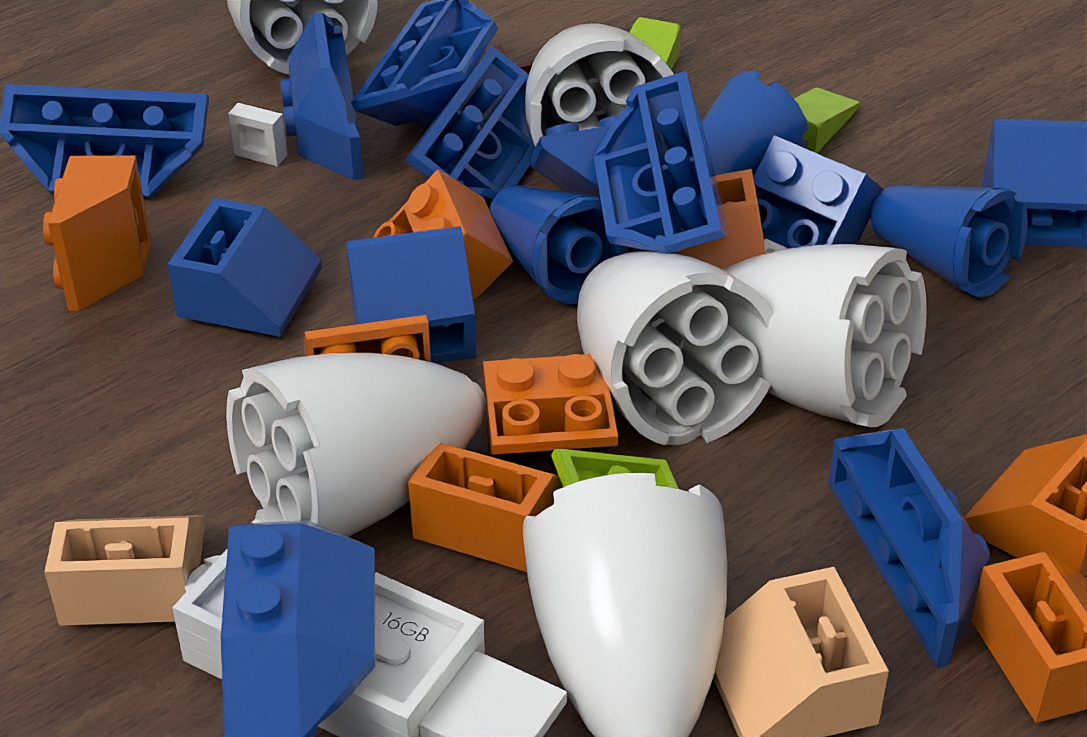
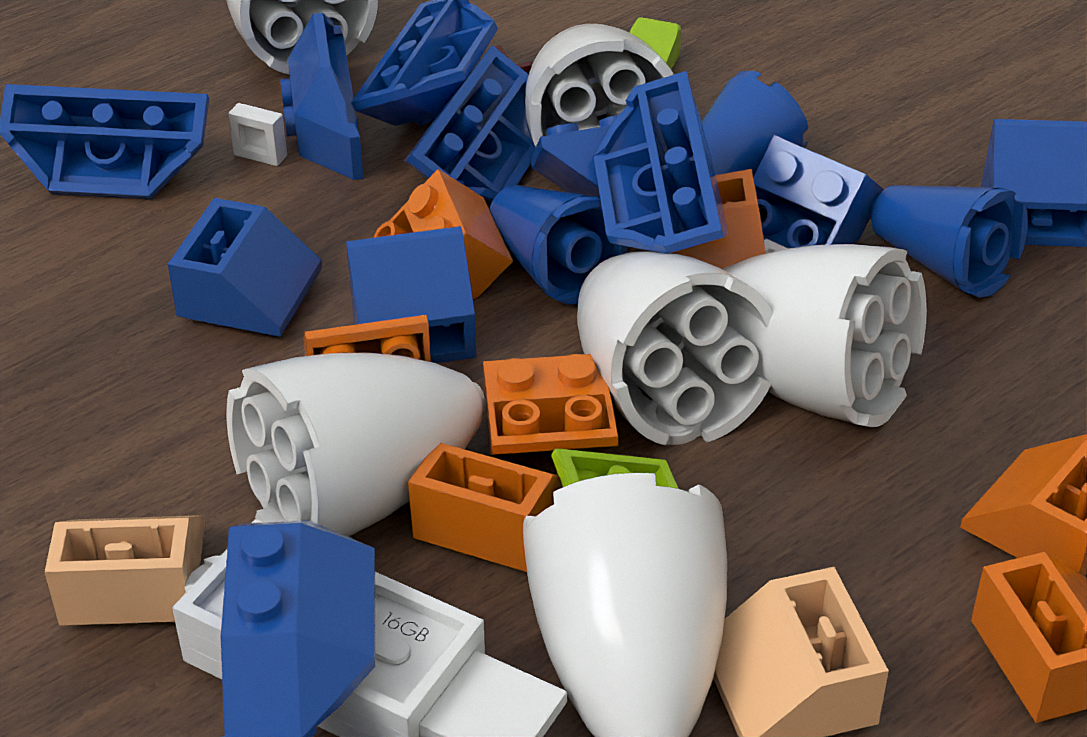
orange slope [43,156,152,311] -> none
lime slope [794,87,860,153] -> none
blue wedge [828,428,990,668] -> none

